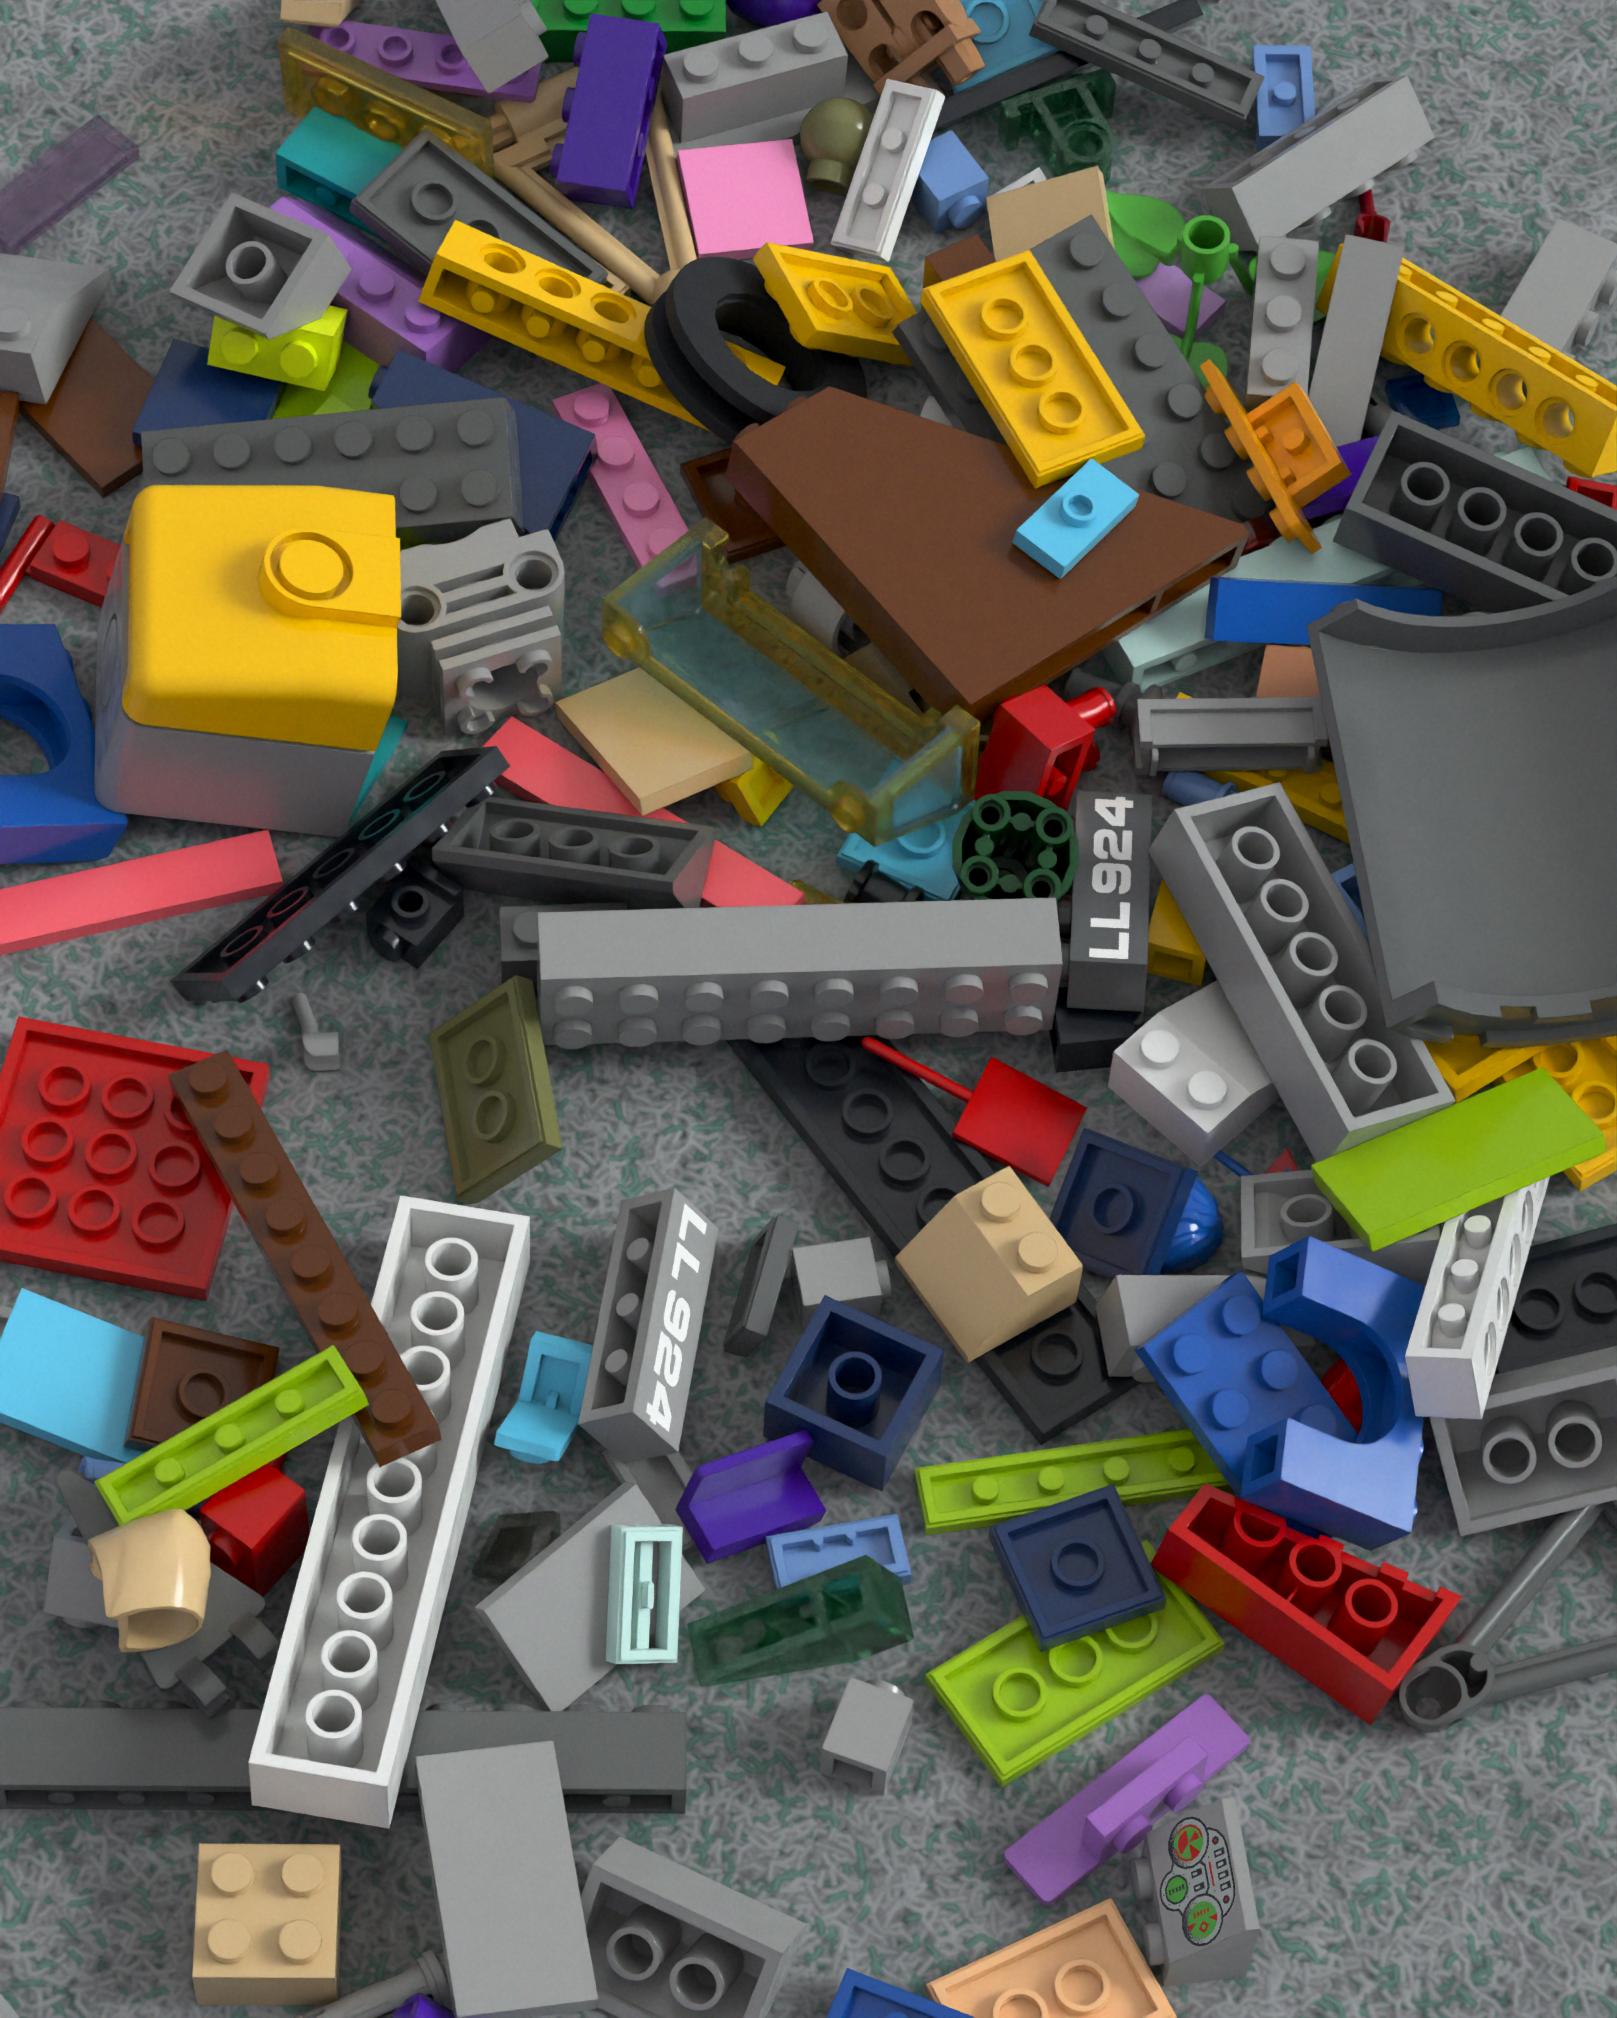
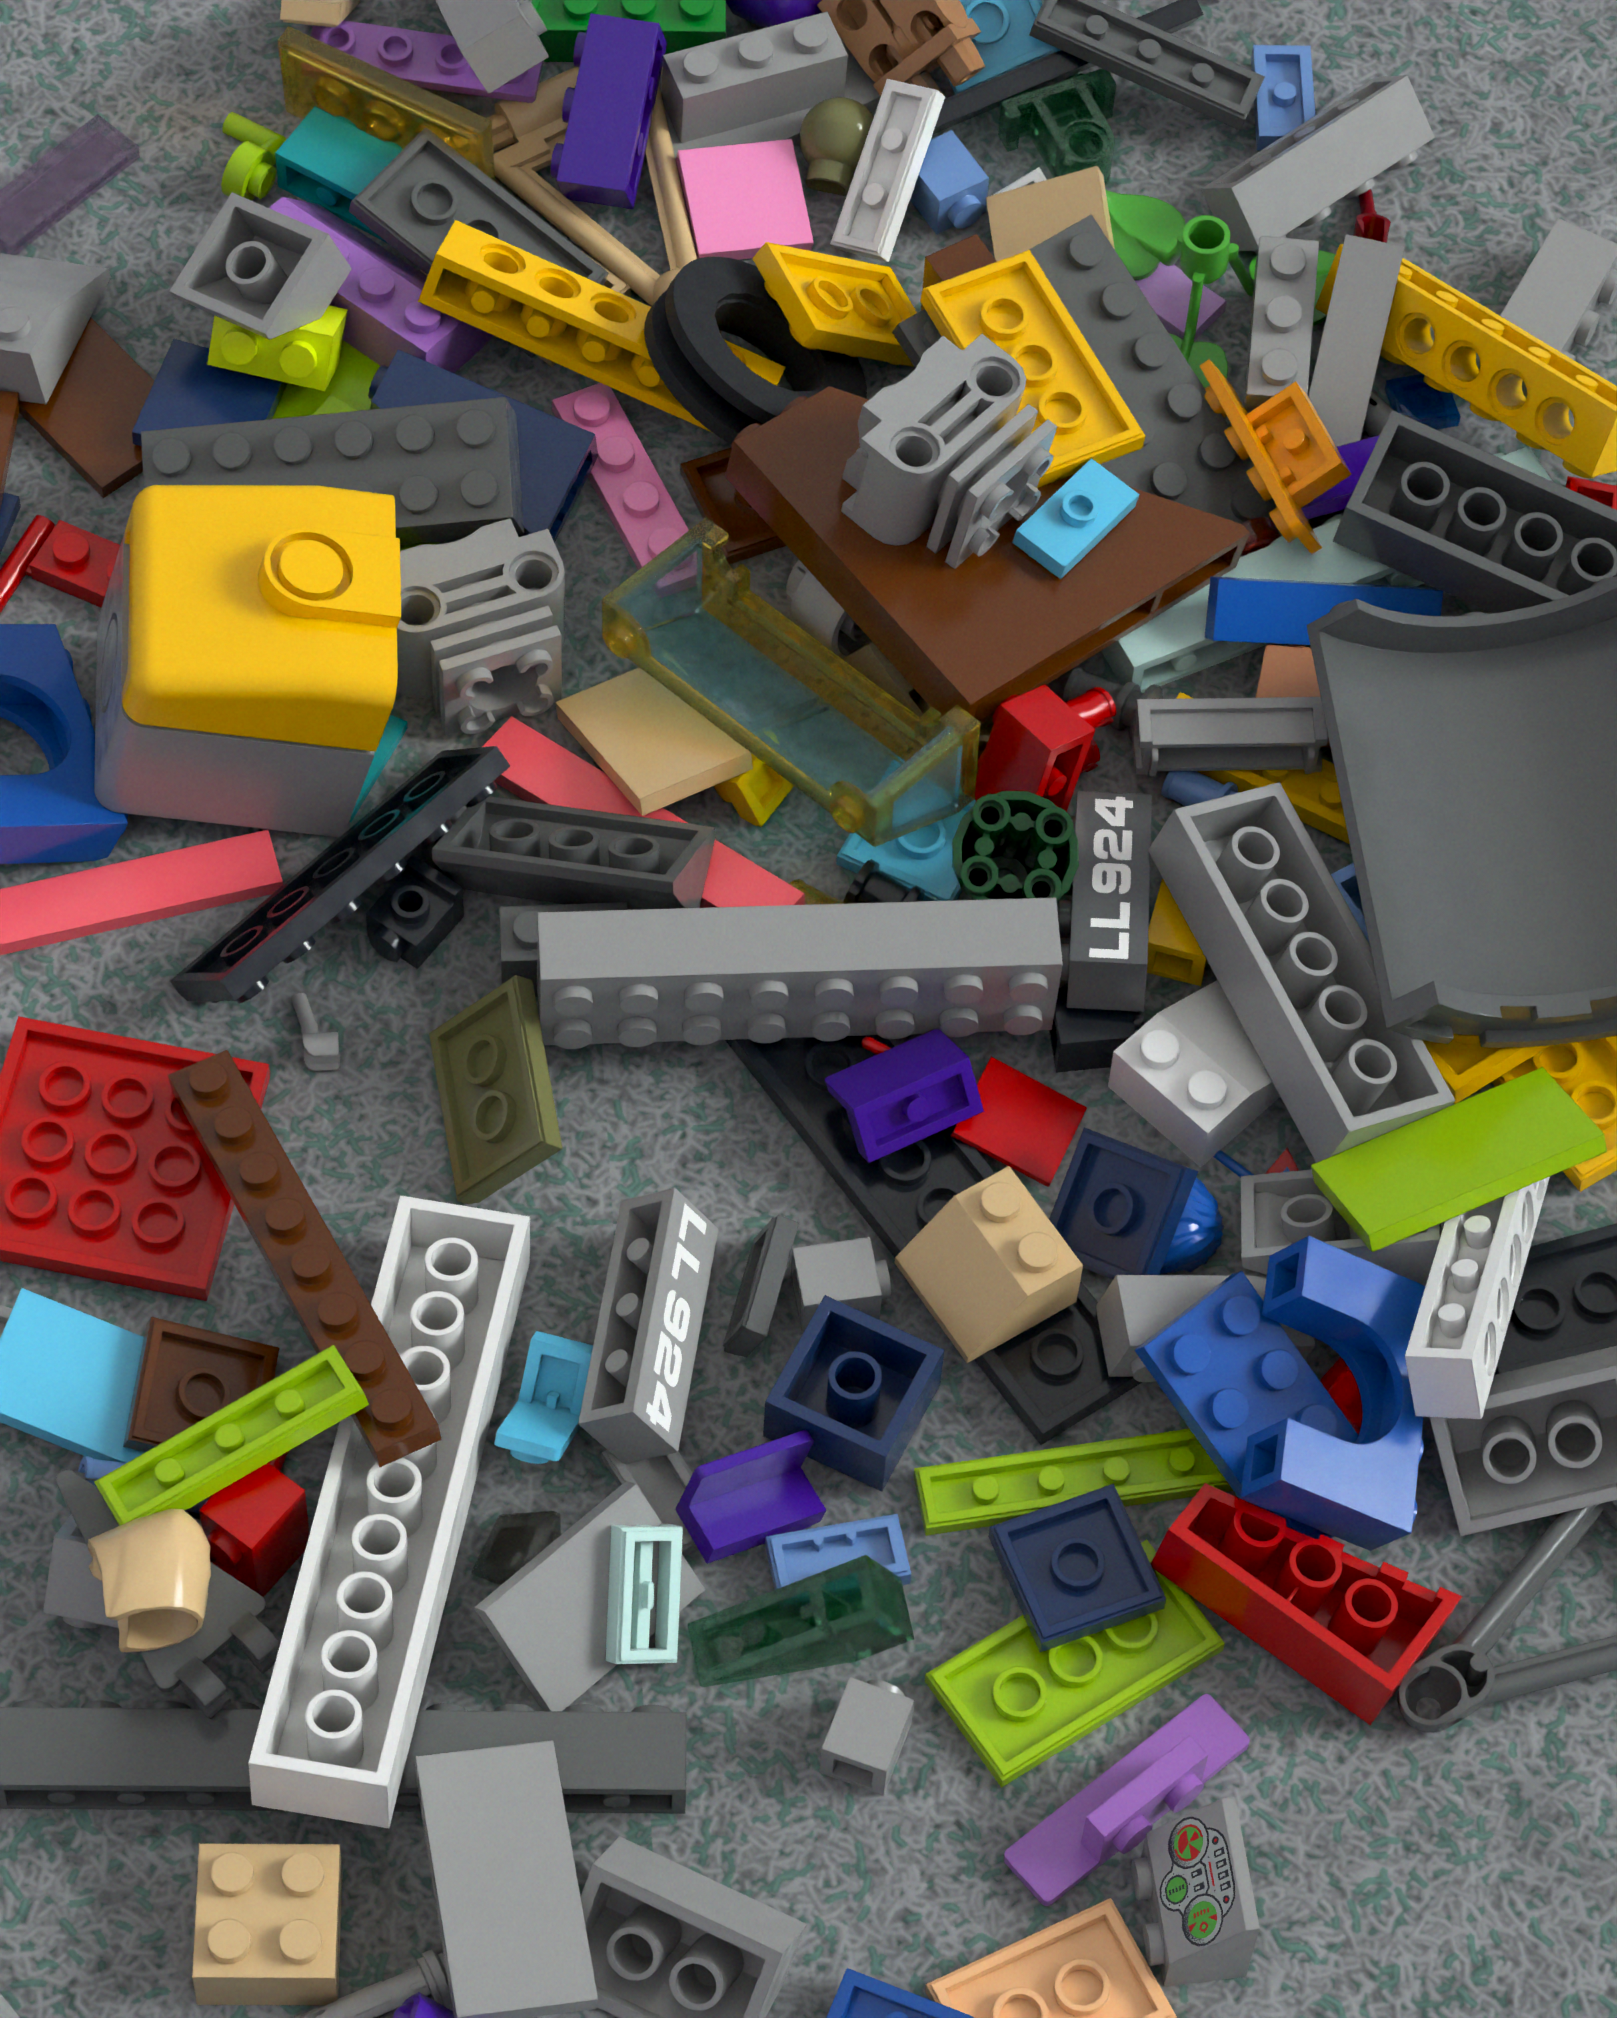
none -> lime plate [221,112,287,201]
none -> dark purple panel [825,1029,984,1163]
none -> light grey piece [841,334,1057,569]

